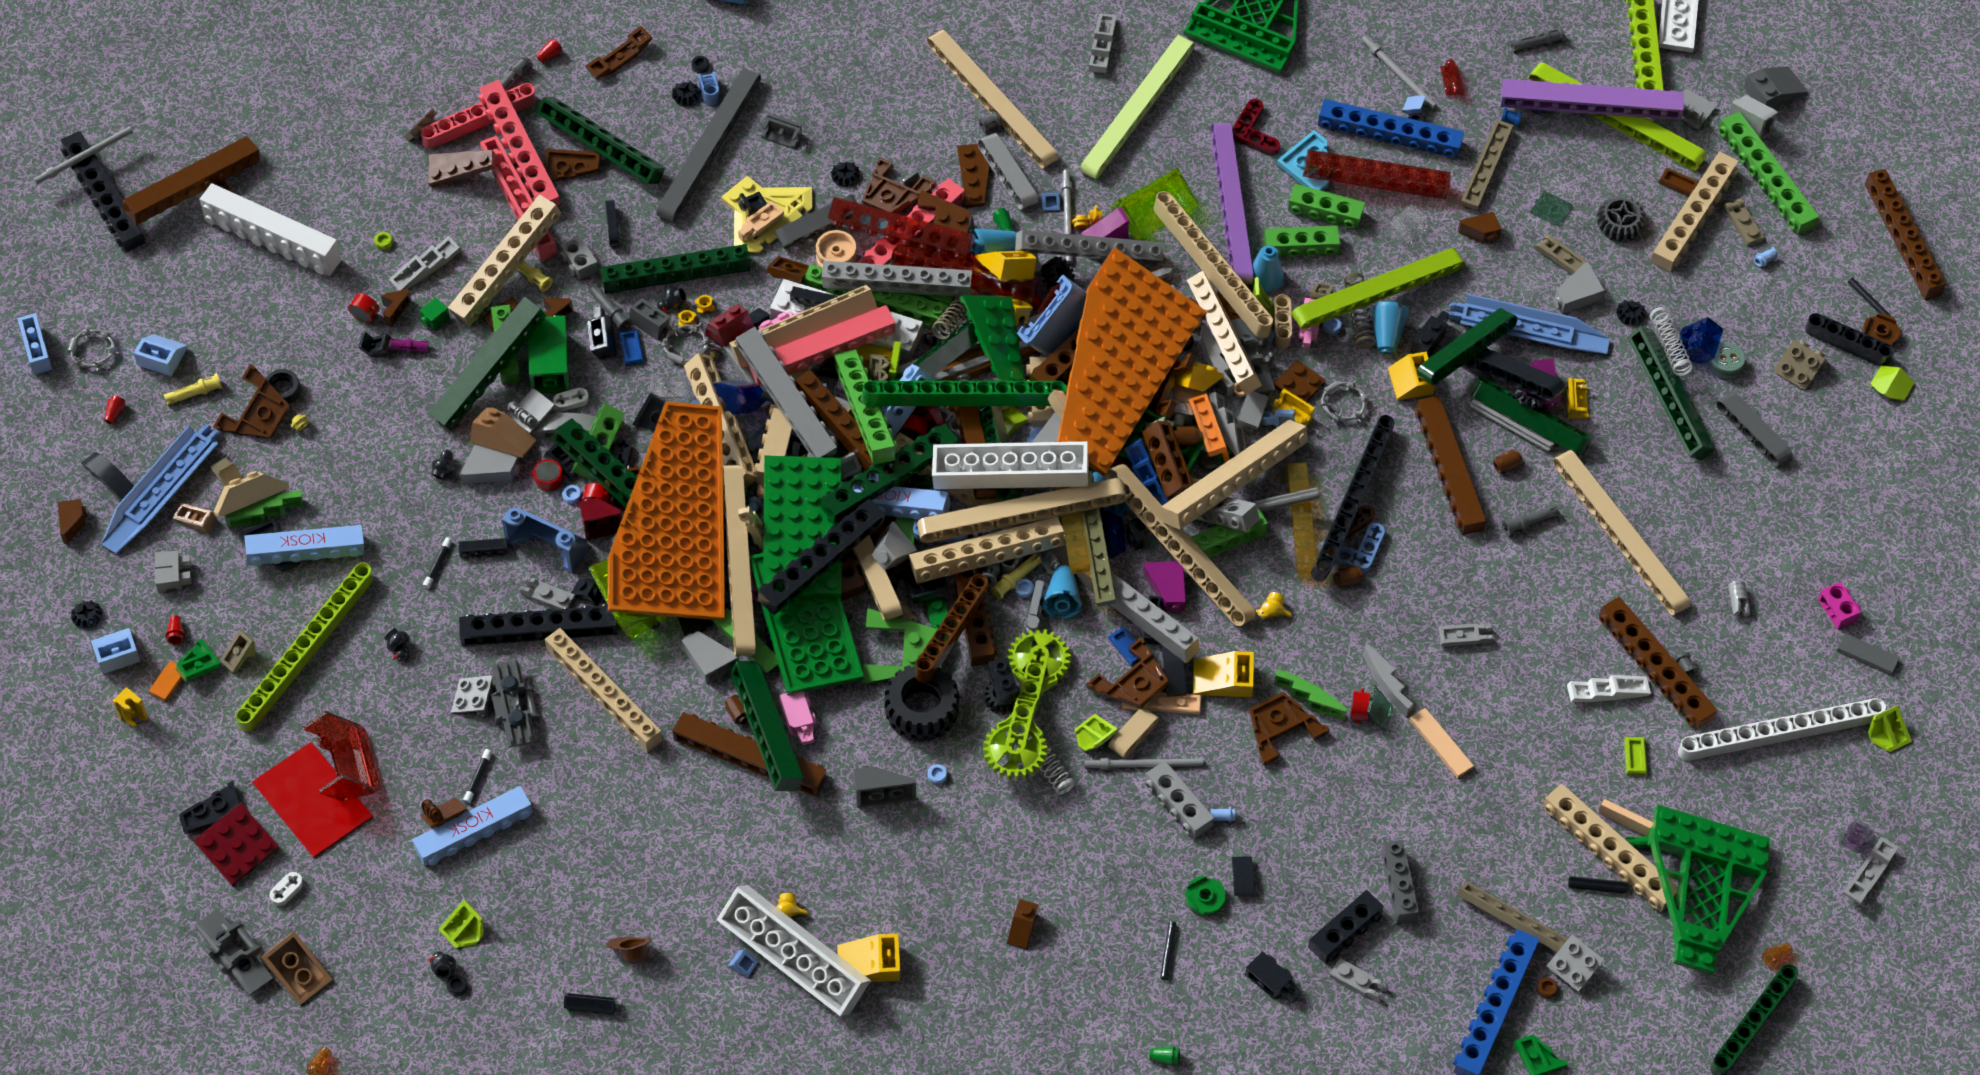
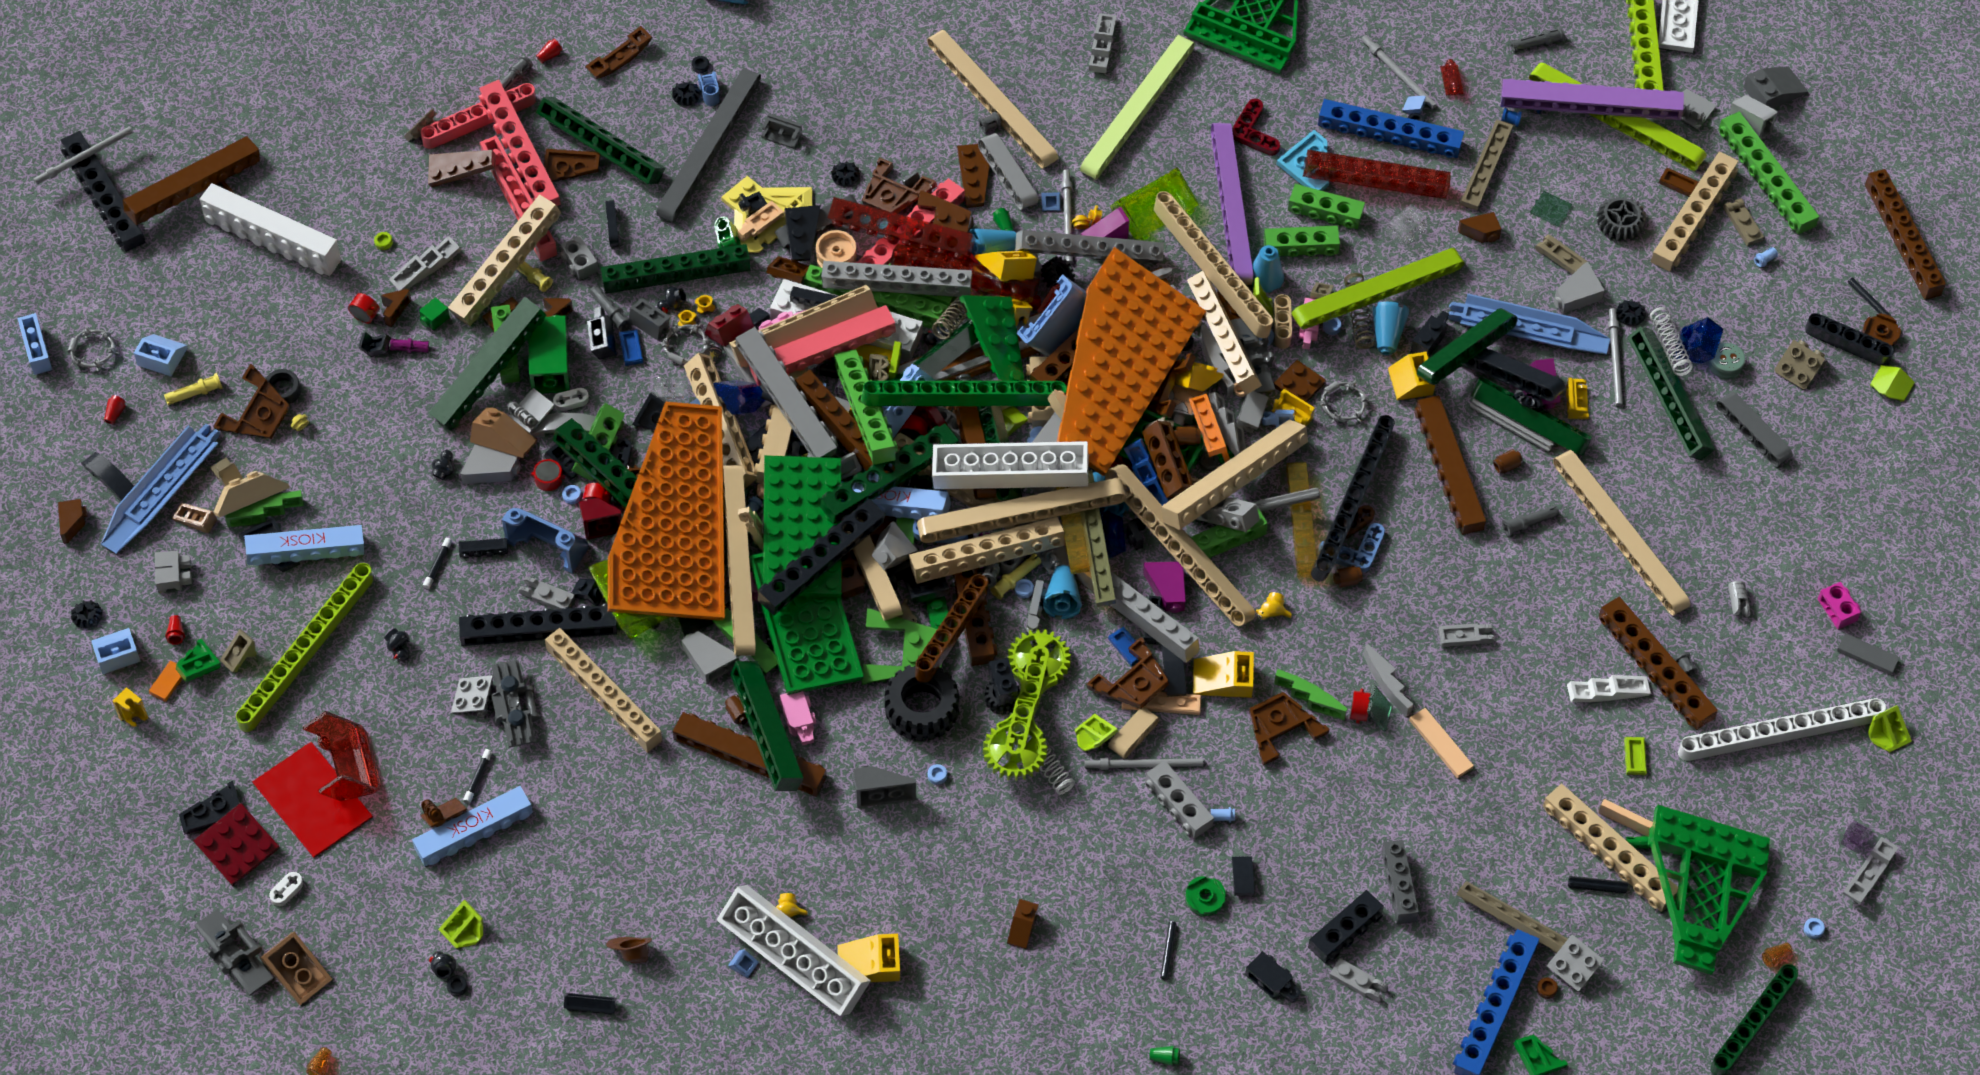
none -> green piece [714,217,741,248]
none -> black wing [784,205,821,262]
none -> light grey bar [1608,308,1623,407]
none -> light blue tile [1804,918,1825,939]

